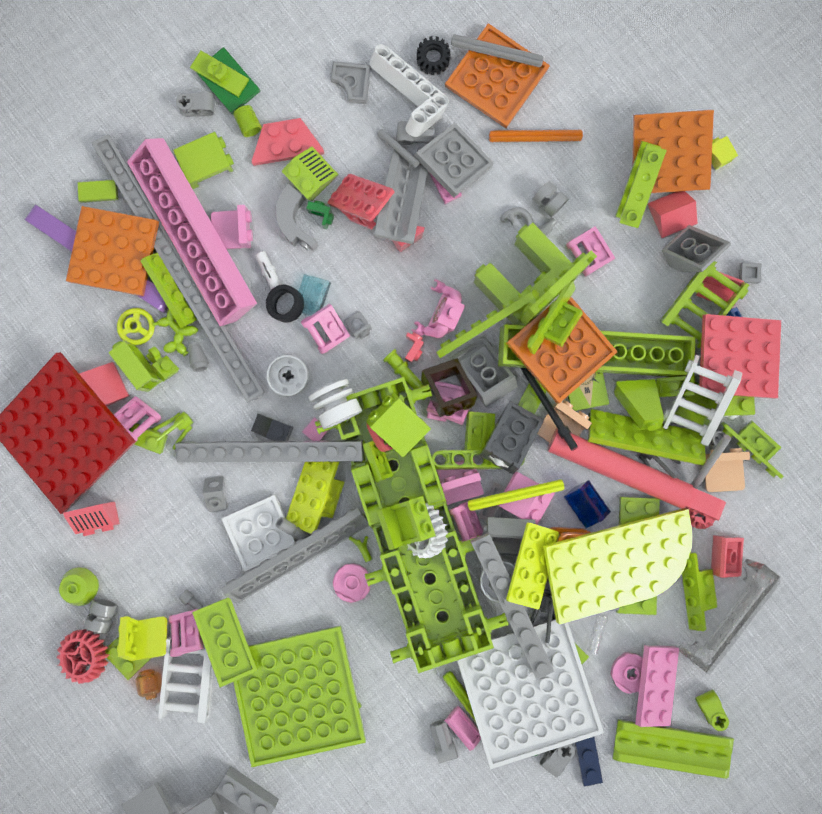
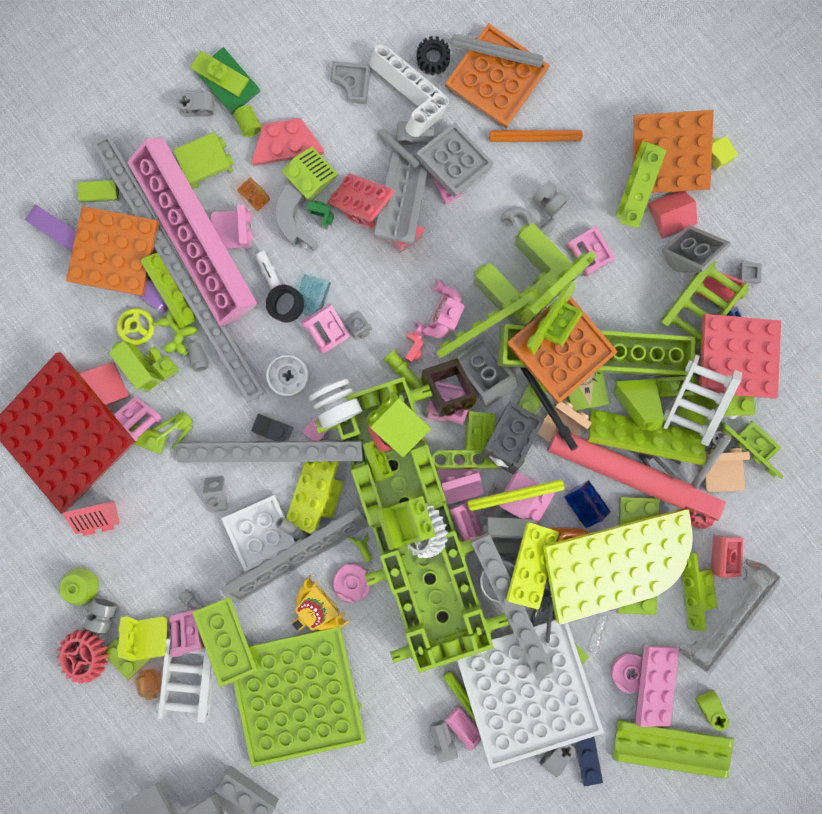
none -> clear orange bracket [237,177,270,211]
none -> yellow torso [292,575,350,631]

